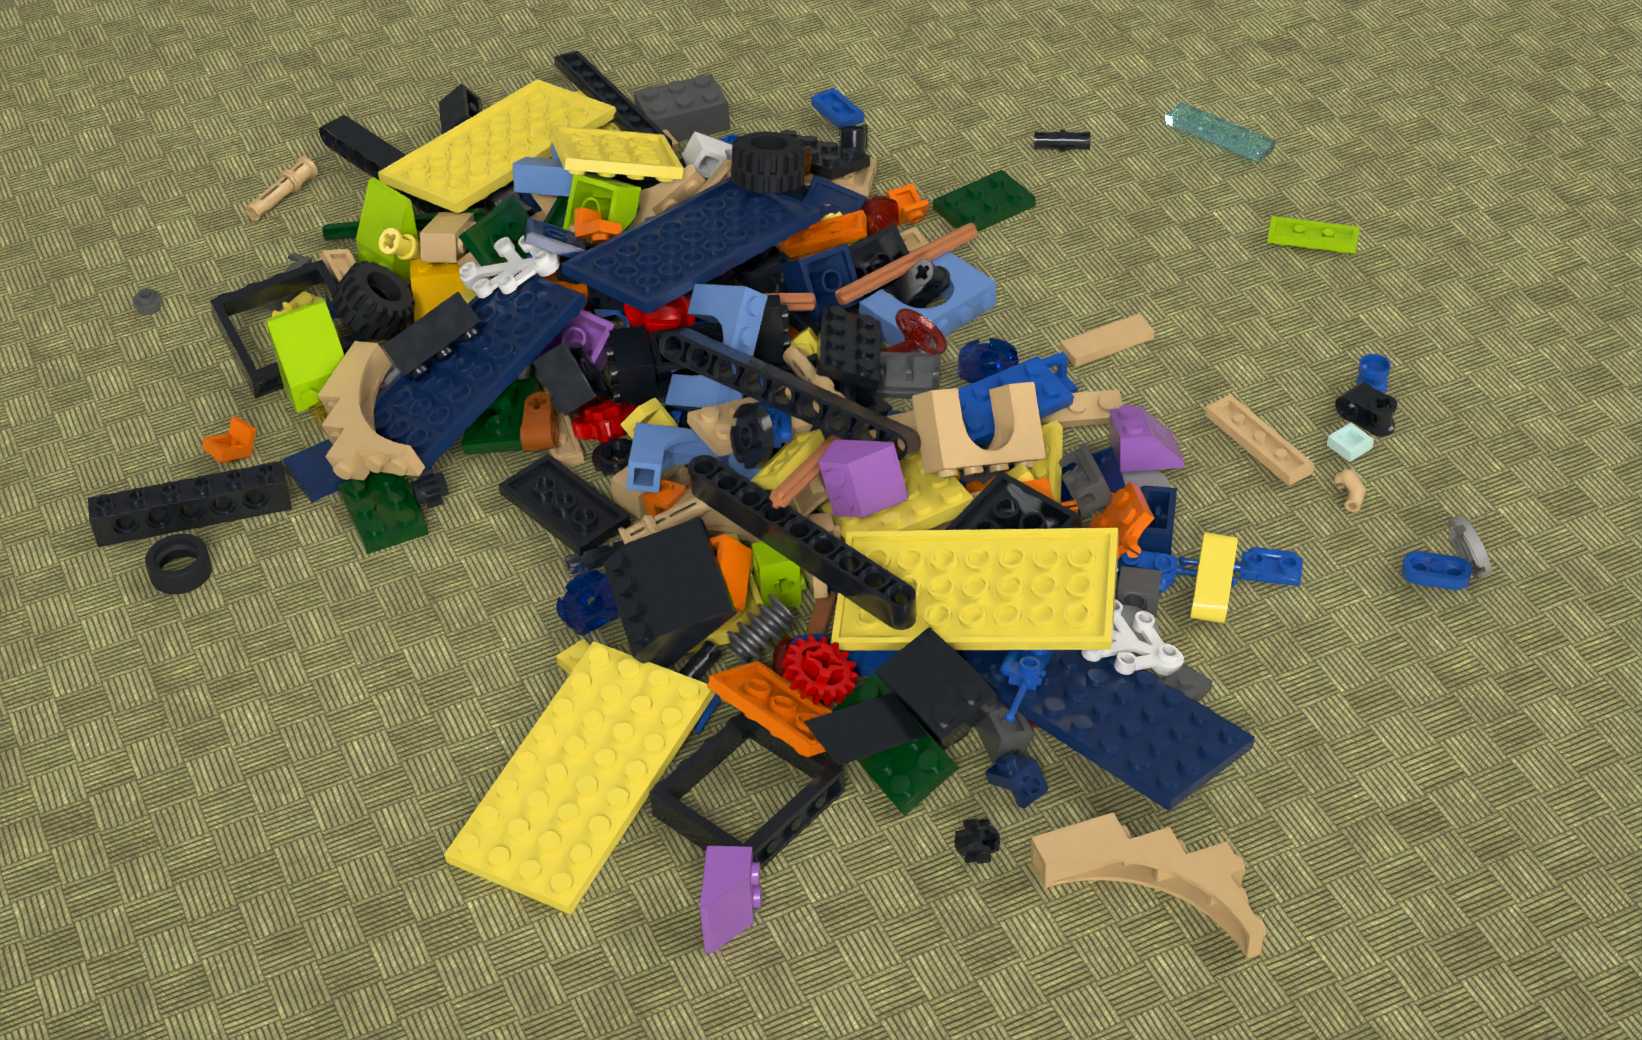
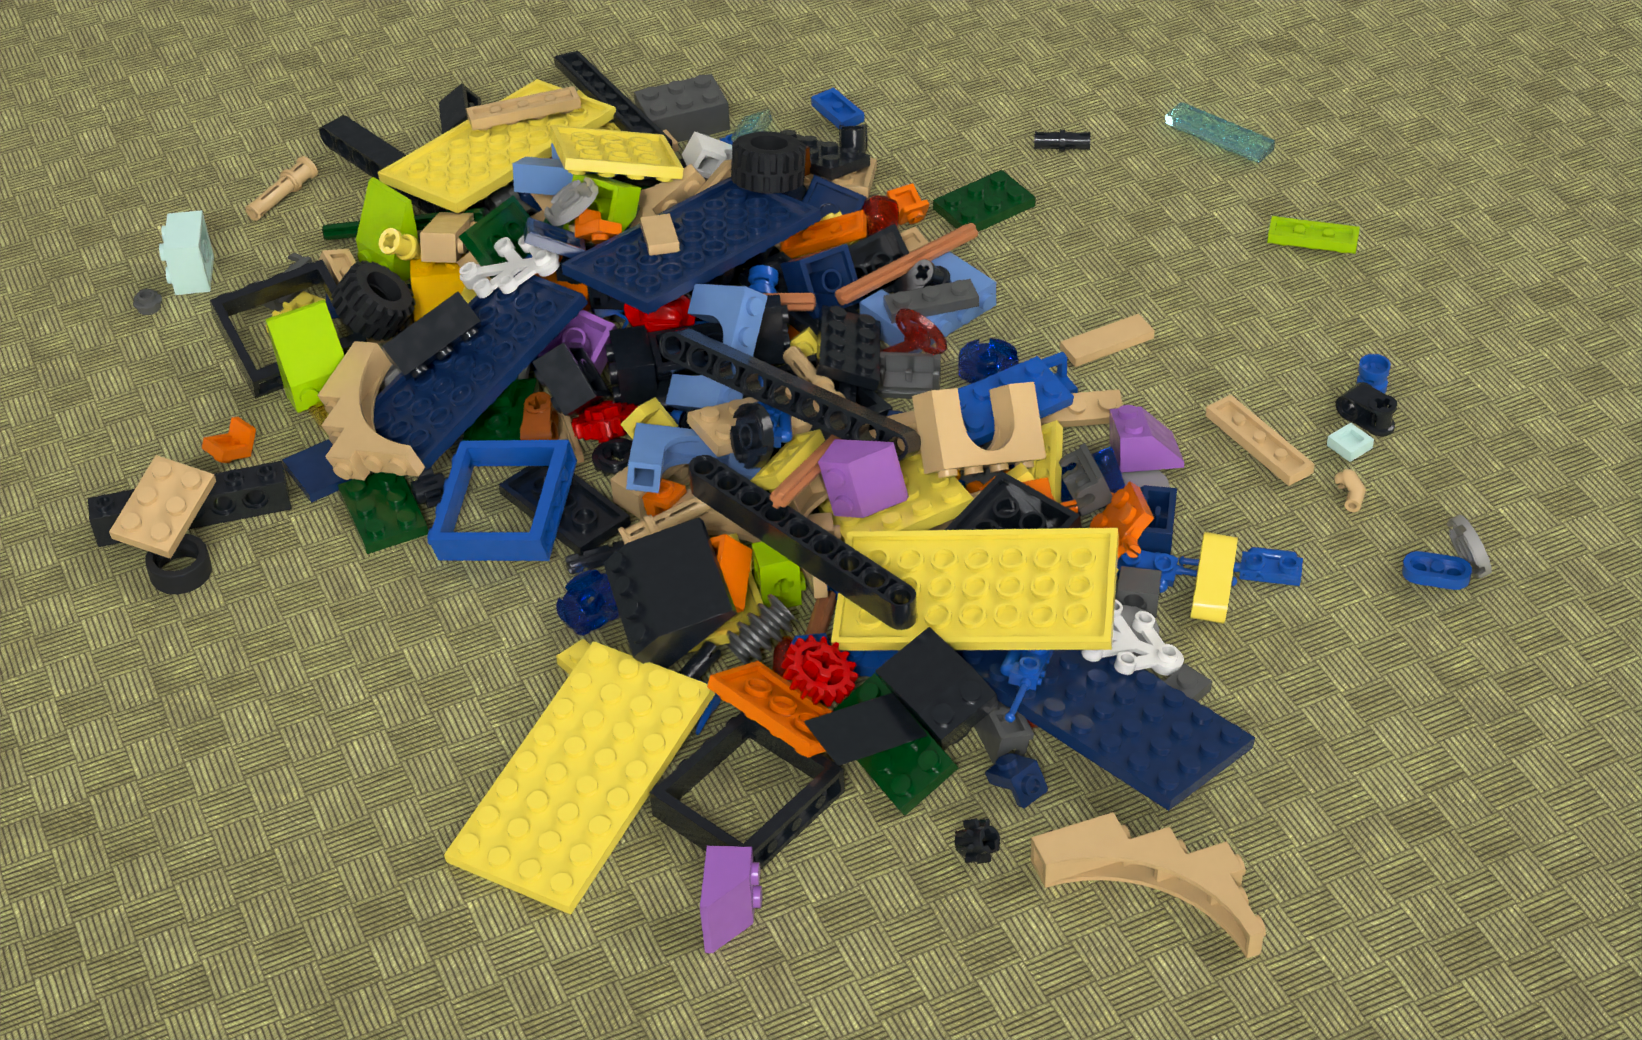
none -> tan plate [109,455,216,559]
none -> light aqua brick [159,210,214,295]
none -> blue window [427,440,577,561]
none -> tan plate [466,86,581,130]
none -> light grey tile [544,177,599,226]
none -> tan tile [640,213,680,256]
none -> clear light blue plate [731,109,773,142]
none -> blue wheel [748,265,779,294]
none -> dark grey plate [883,279,979,324]

